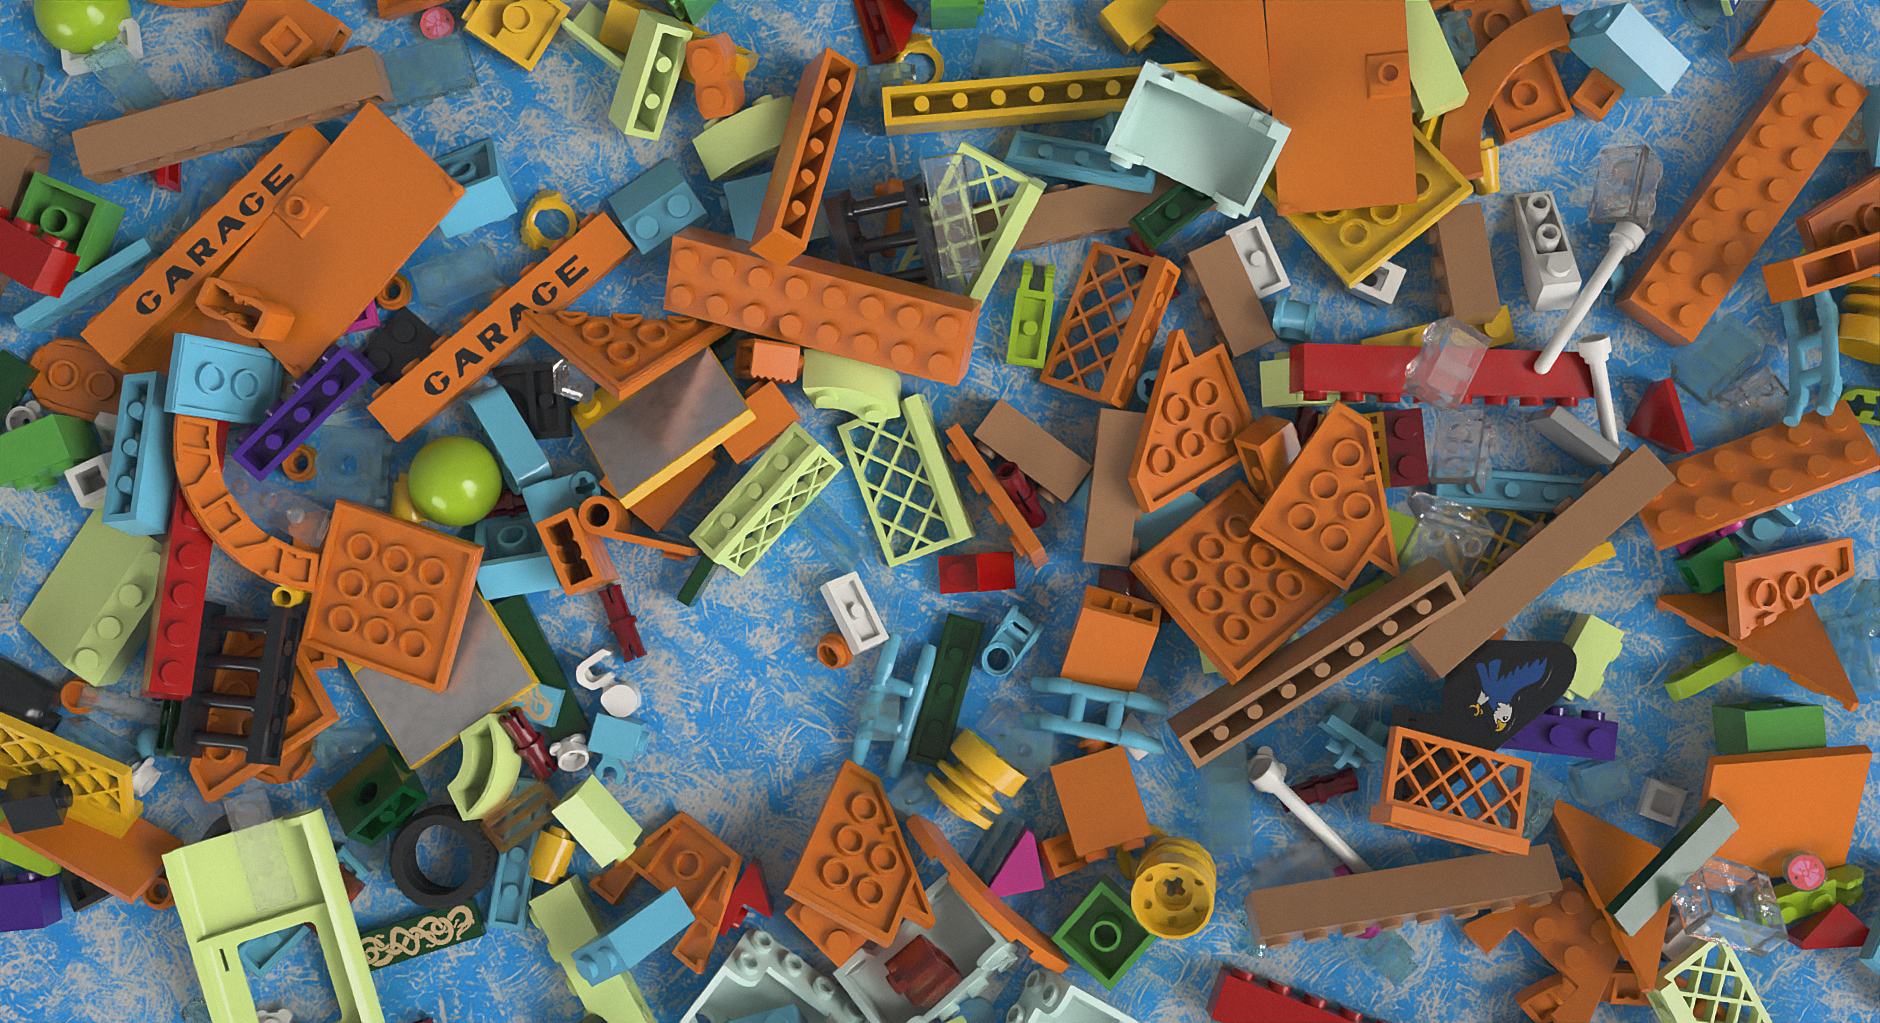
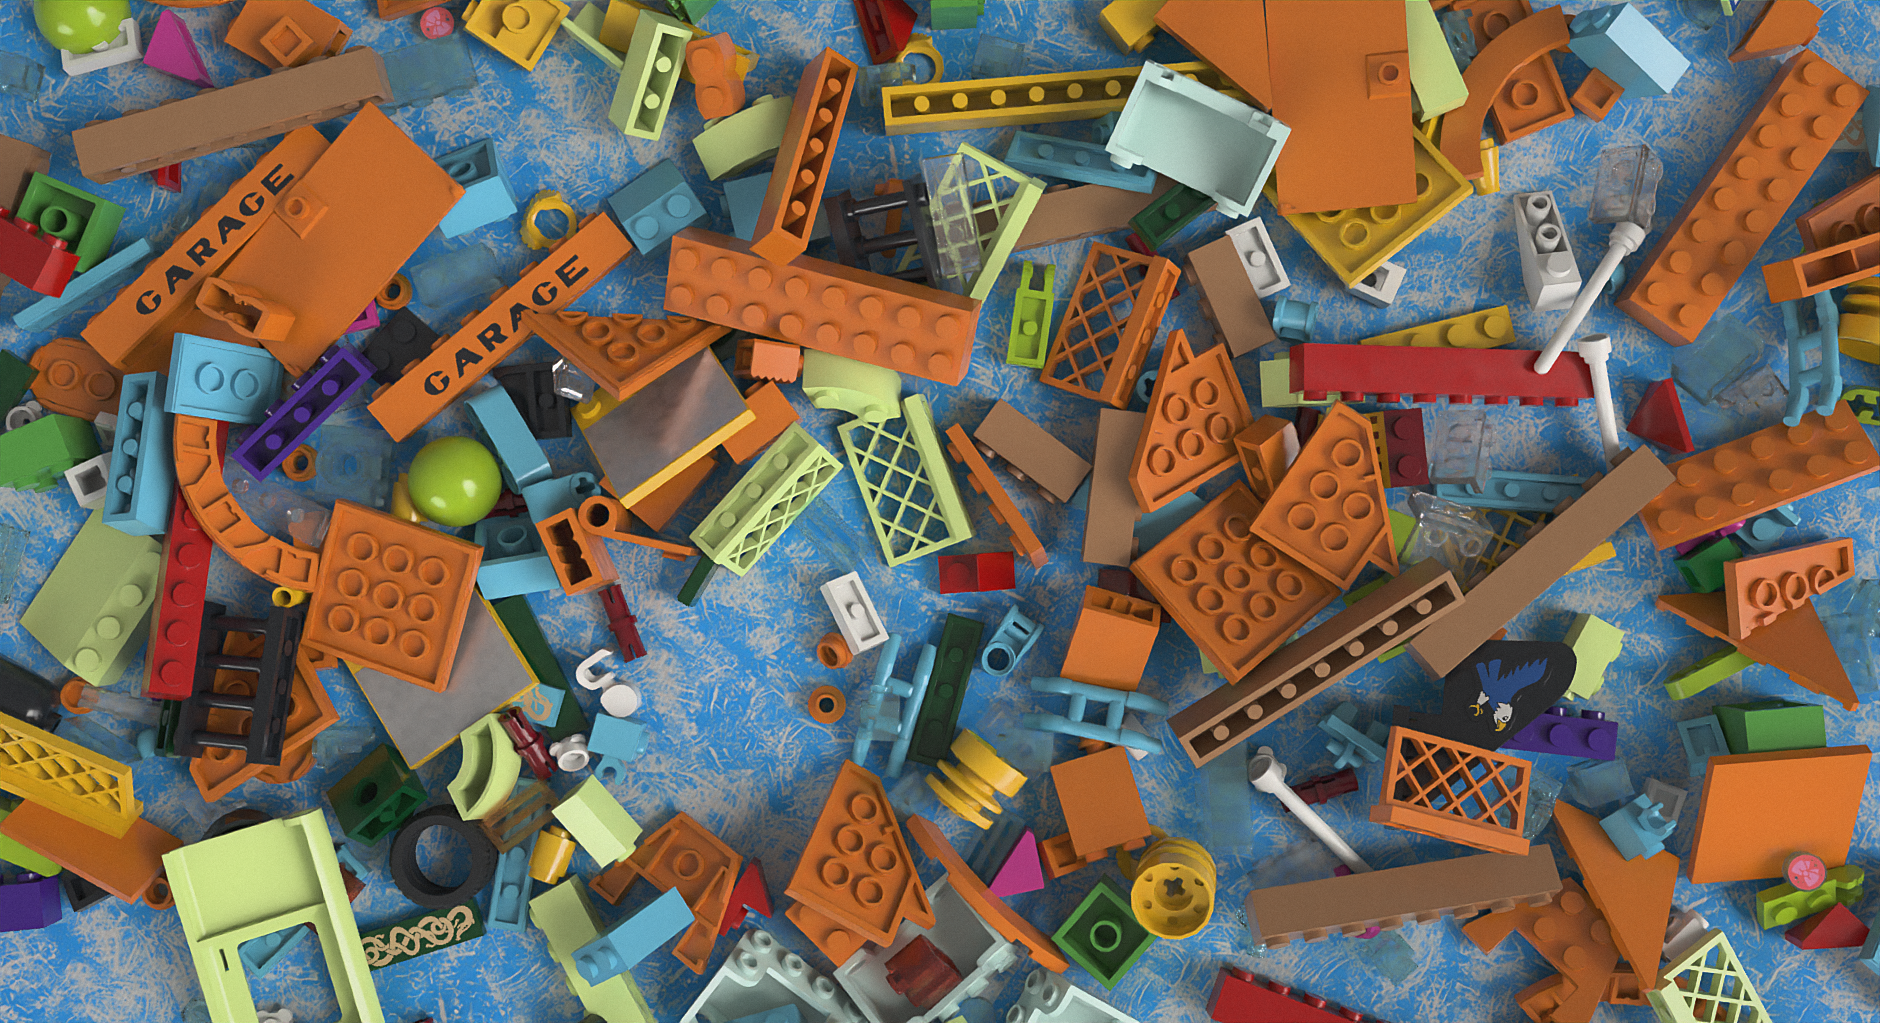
black brick [0,770,73,834] -> none
clear light blue tile [84,36,169,111] -> none
white plate [131,757,161,797] -> none
clear plate [223,787,298,913] -> none
dark red pin [995,462,1047,529] -> none
clear brick [1402,316,1492,411] -> none
medium nougat brick [1424,202,1501,328] -> none
light grey tile [1525,406,1621,467] -> none
tile [1605,798,1740,938] -> none
clear window [1674,855,1789,958] -> none
none -> dark pink slope [142,9,215,89]
none -> orange plate [808,685,846,724]
none -> medium azure brick [1598,793,1677,861]
none -> medium azure bracket [1676,714,1730,779]

